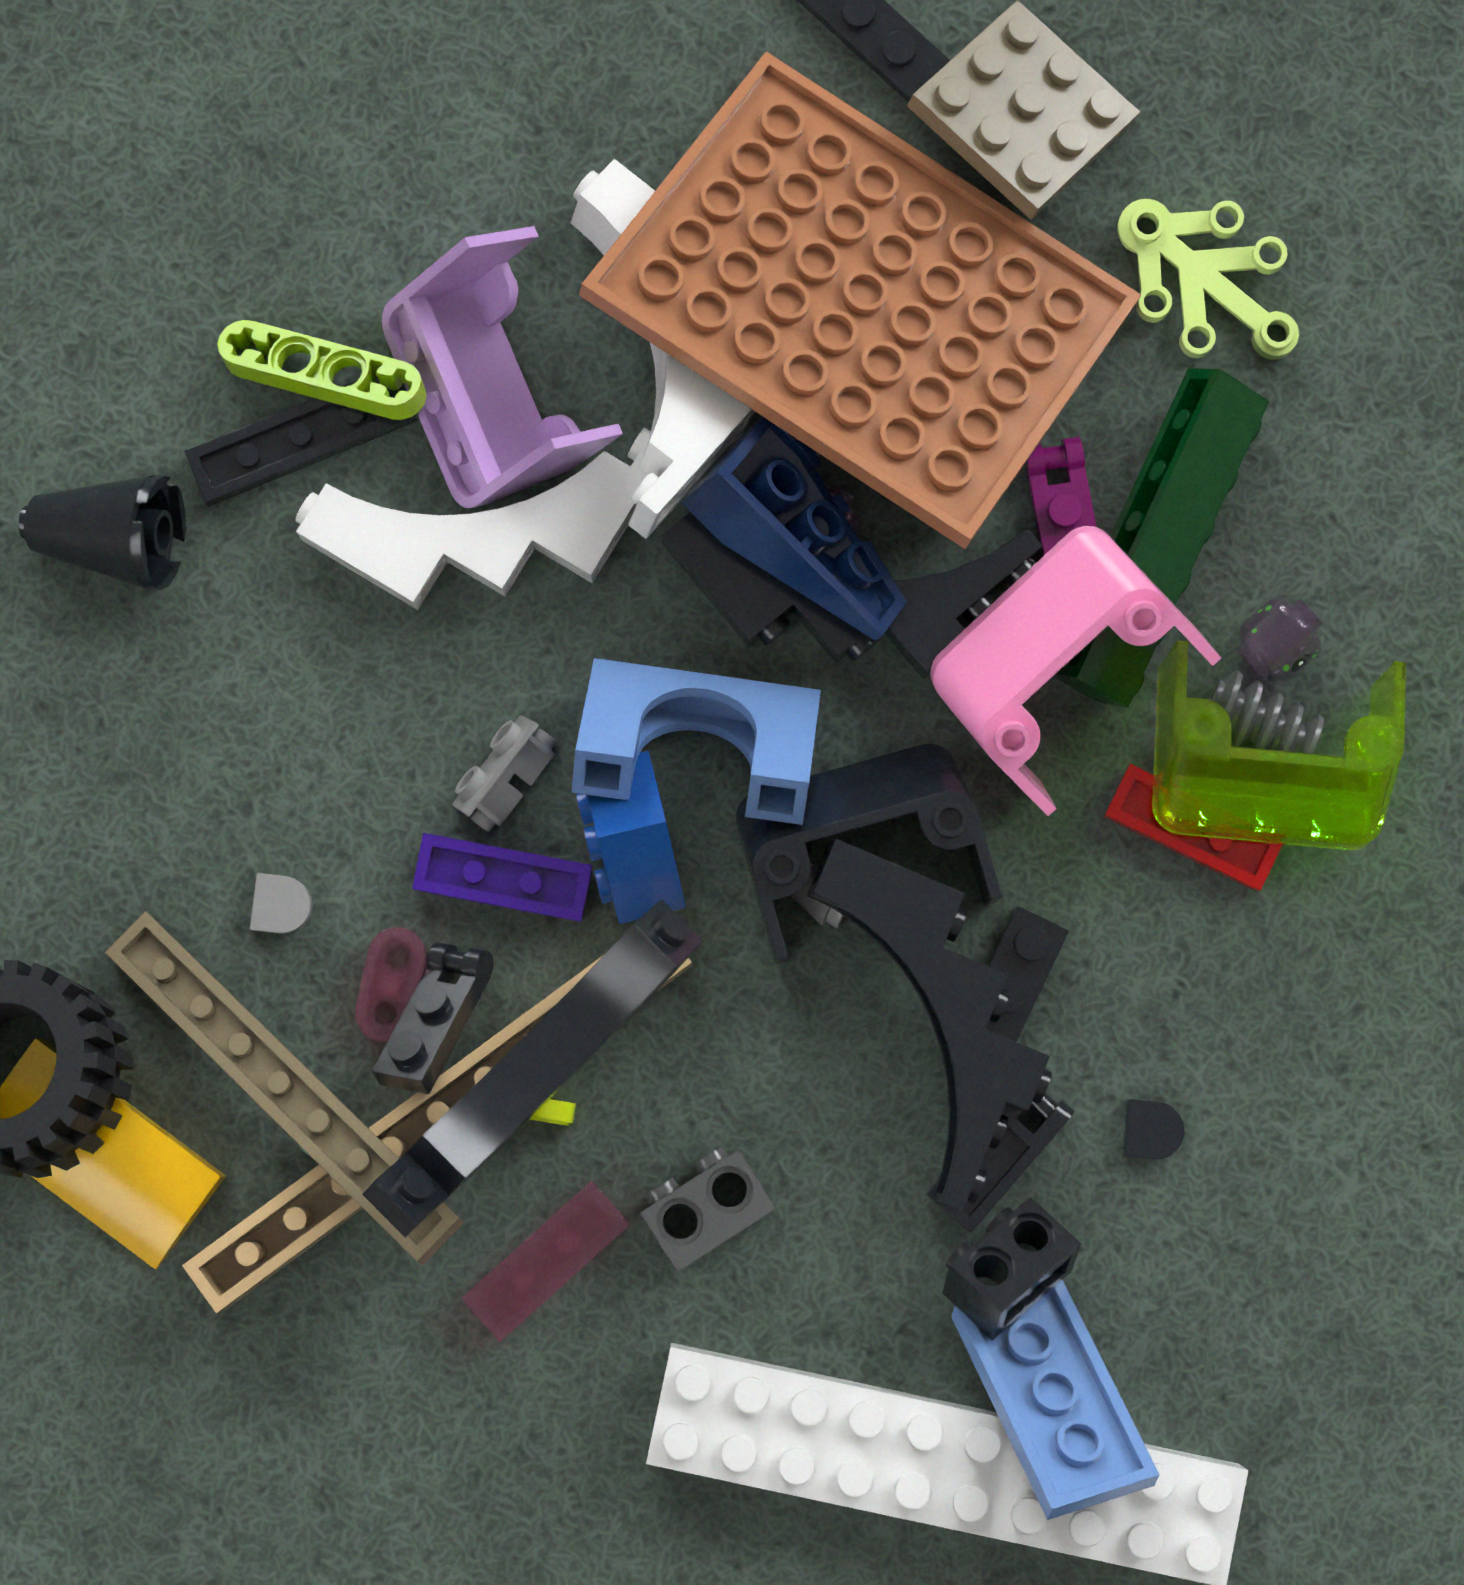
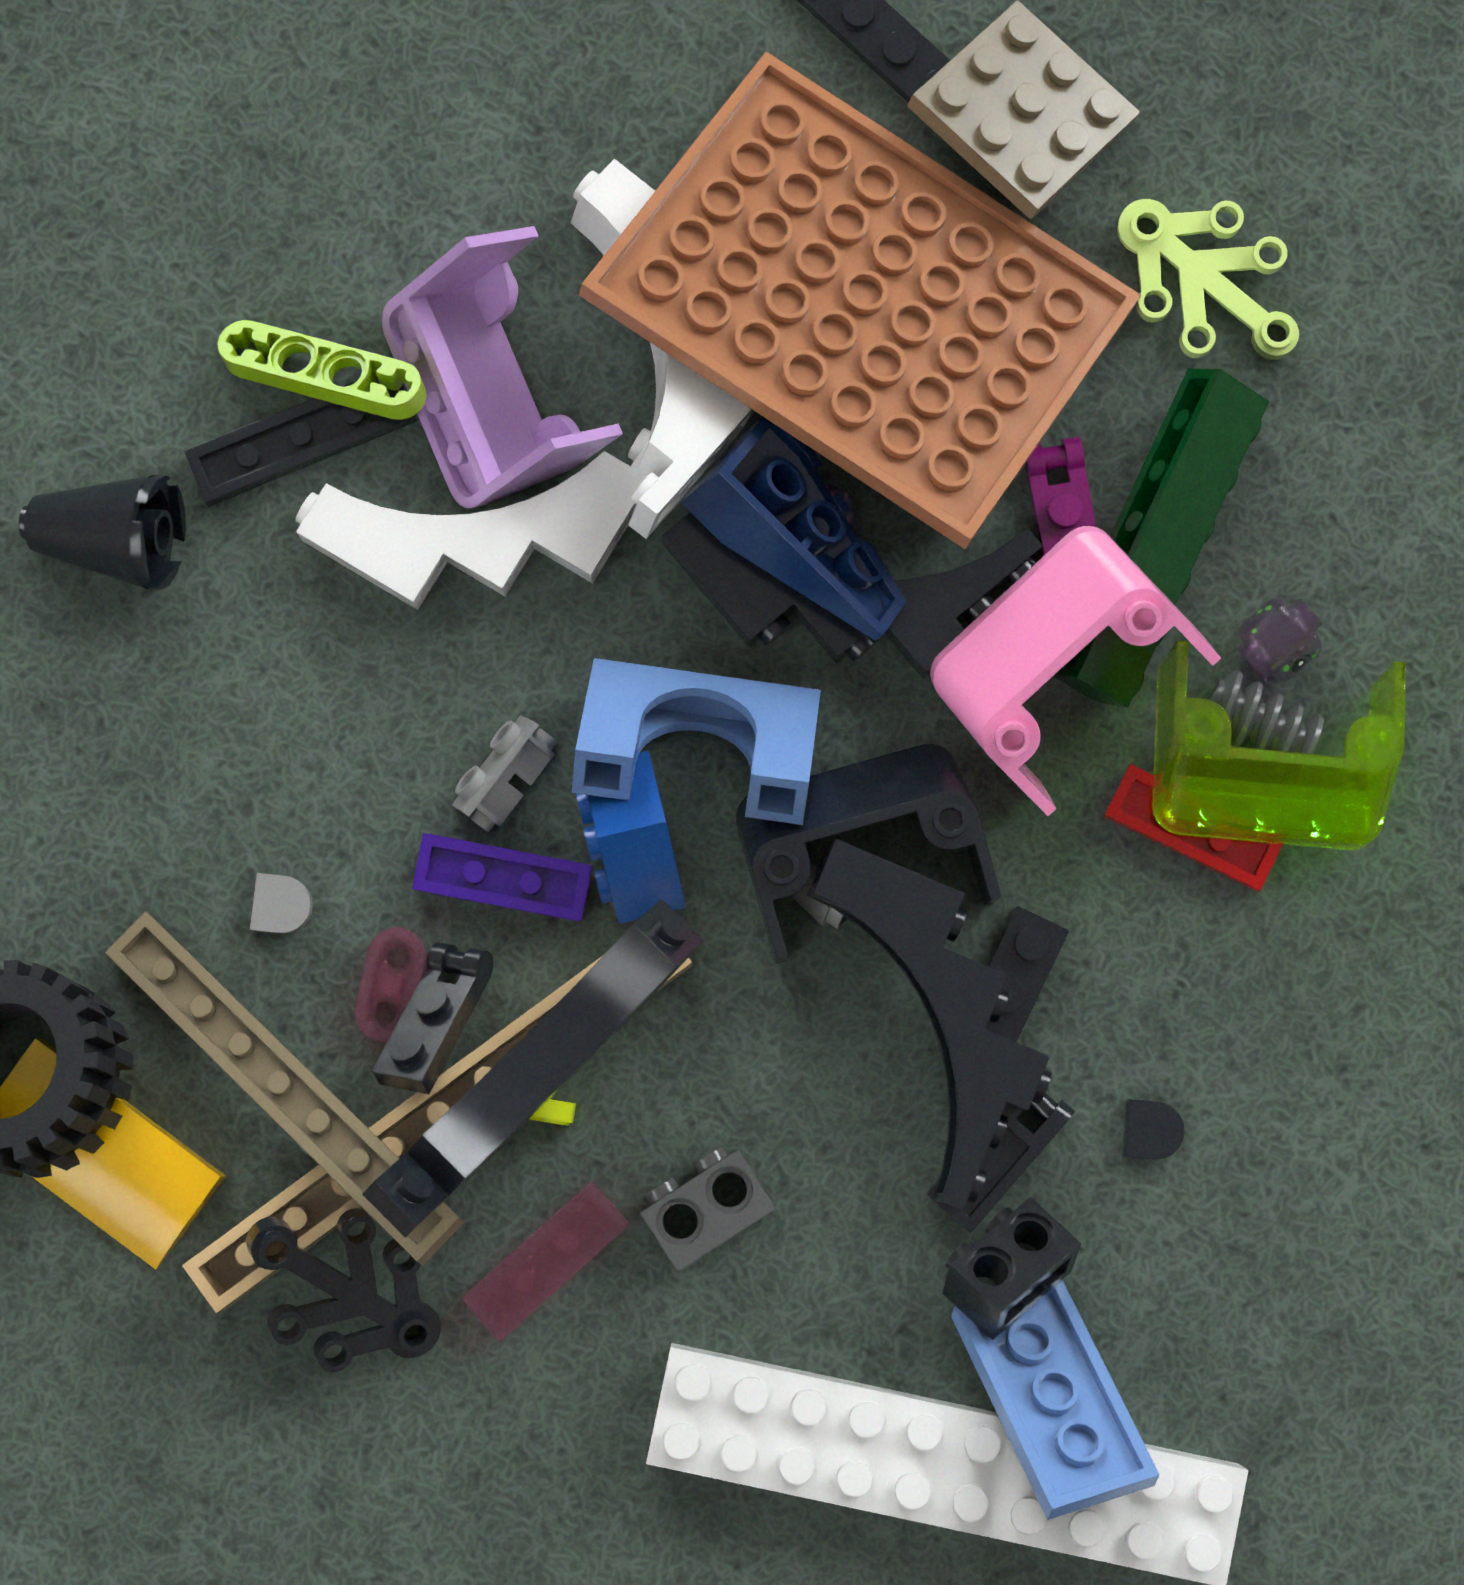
none -> black plant [246,1208,441,1372]

